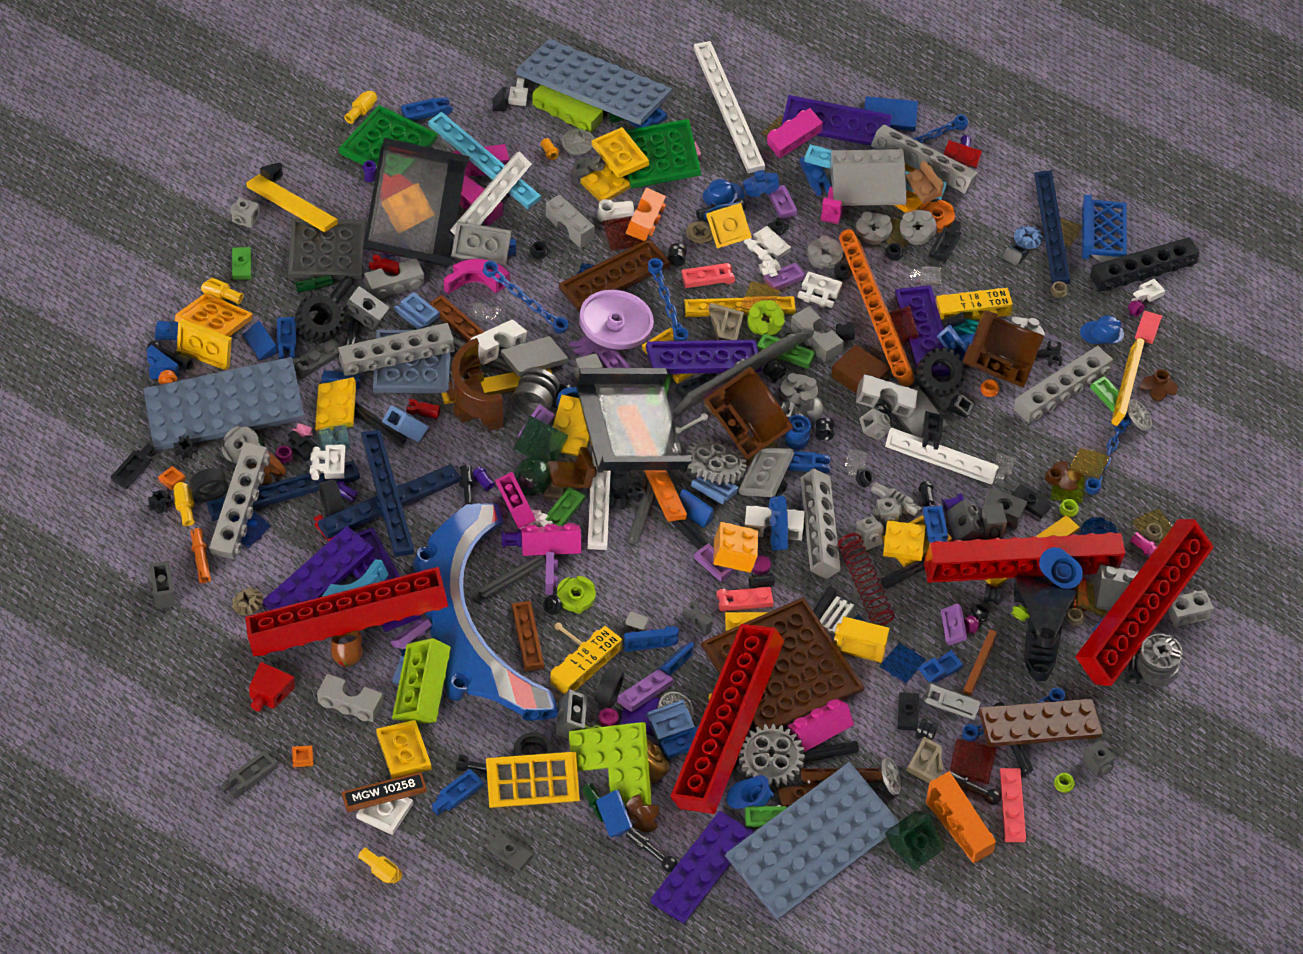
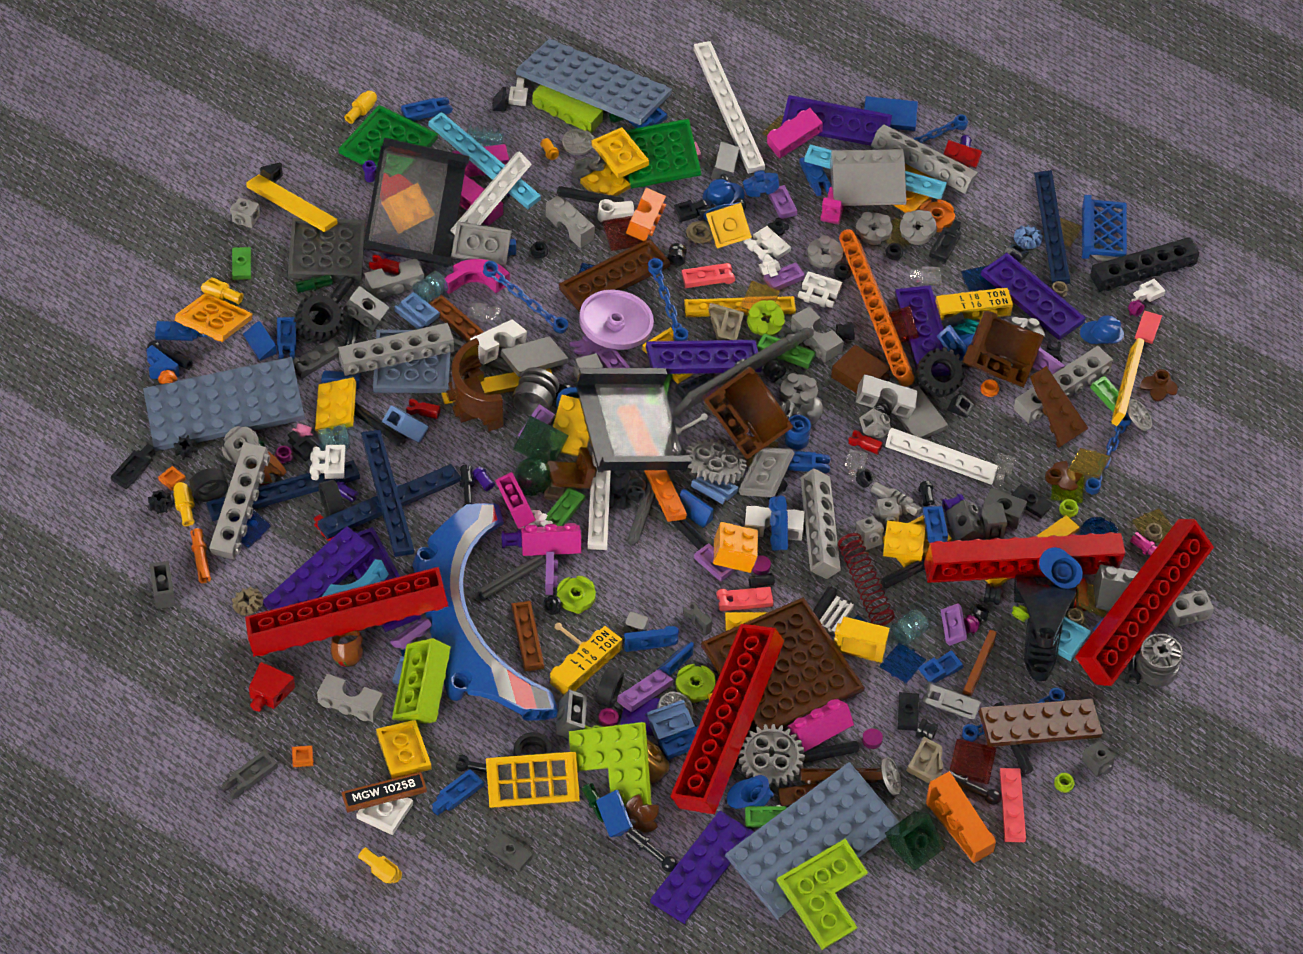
yellow plate [177,319,232,371] -> none
black wheel [815,418,834,441] -> none
medium nougat bracket [905,161,944,204] -> none
black hinge [922,411,944,450] -> none
none -> clear light blue wheel [413,271,448,303]
none -> clear light blue piece [467,124,504,147]
none -> black axle [557,186,624,204]
none -> black plate [674,200,707,222]
none -> lime plate [675,664,715,703]
none -> hinge [711,142,739,181]
none -> lime plate [776,839,868,950]
none -> red bar [848,430,883,455]
none -> magenta tile [862,728,883,749]
none -> clear light blue wheel [891,609,929,645]
none -> clear blue piece [961,266,996,292]
none -> dark purple plate [981,253,1086,340]
none -> reddish brown wing [1030,366,1088,448]
none -> medium lavender plate [1032,348,1065,375]
none -> medium azure plate [1058,616,1091,662]

